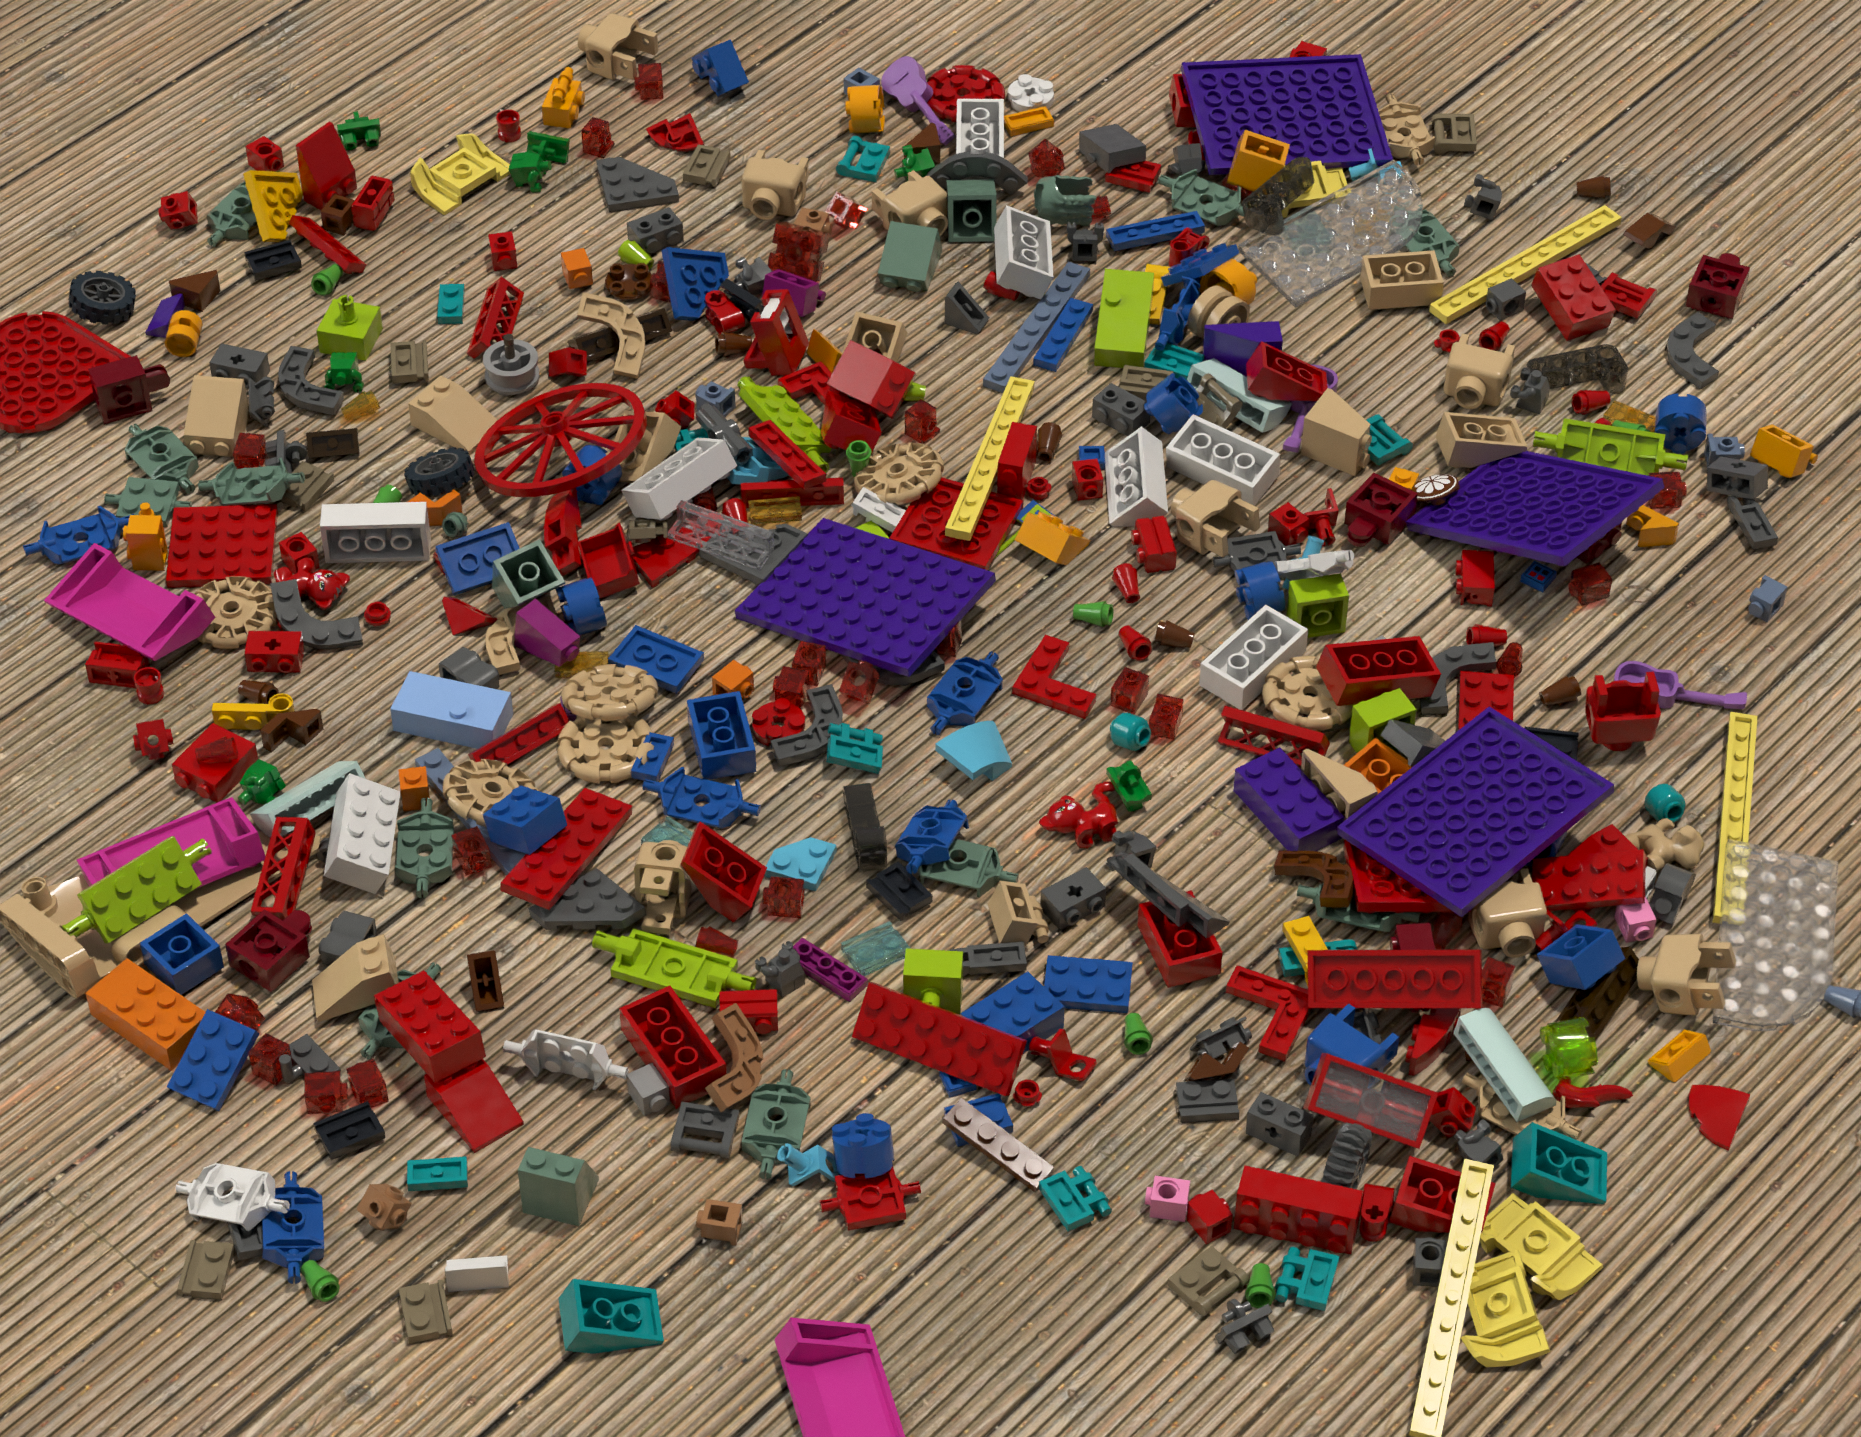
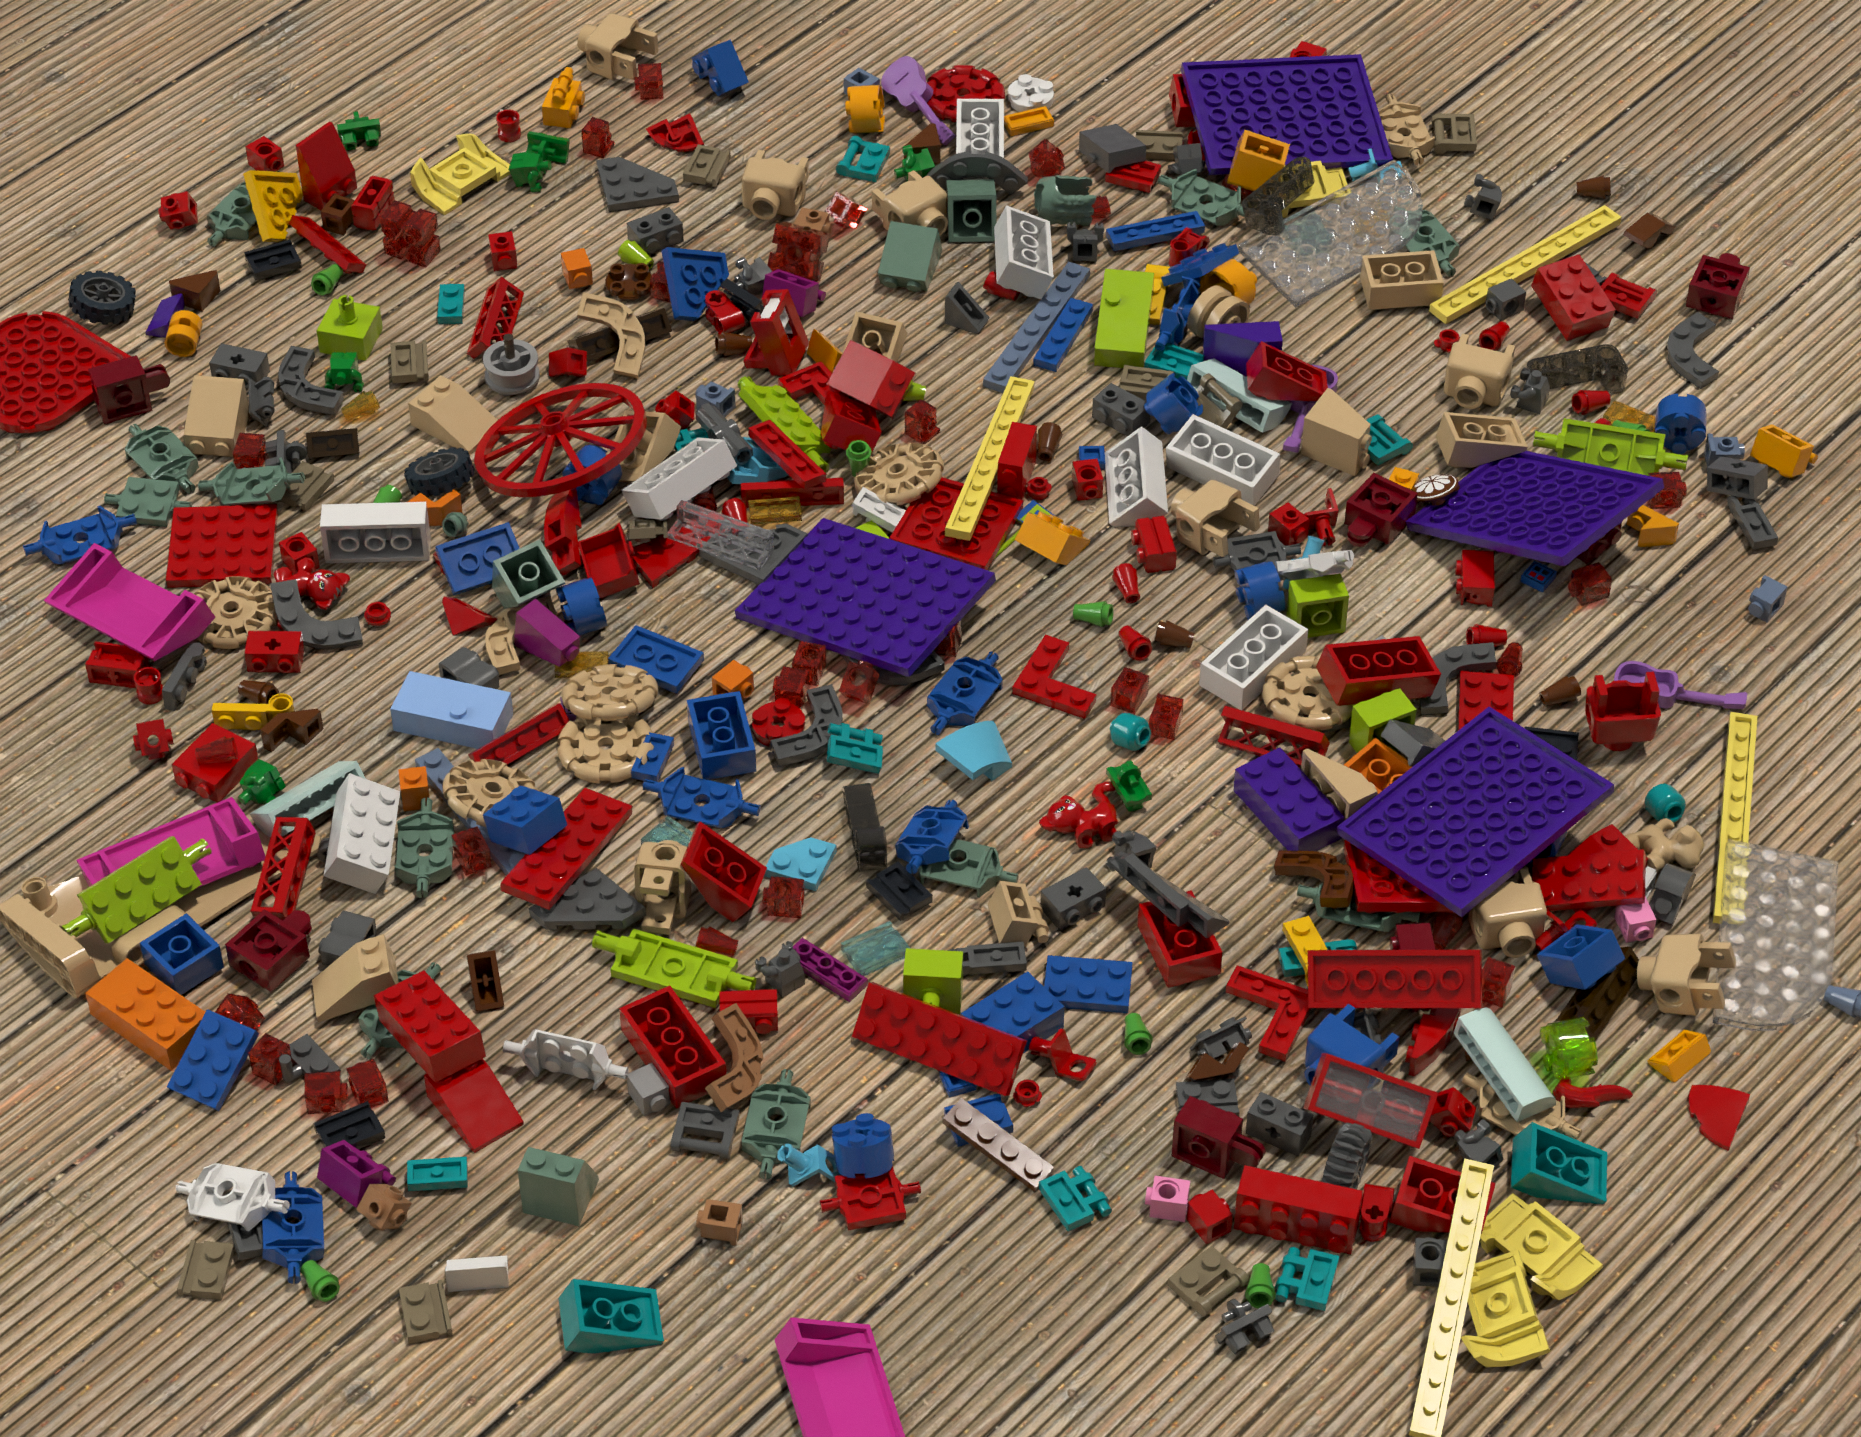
light orange brick [123,502,168,571] -> none
none -> dark grey hinge [162,642,207,711]
none -> magenta brick [317,1140,396,1208]
none -> clear red brick [380,200,441,268]
none -> dark tan plate [1136,130,1183,161]
none -> dark red brick [1171,1096,1266,1179]

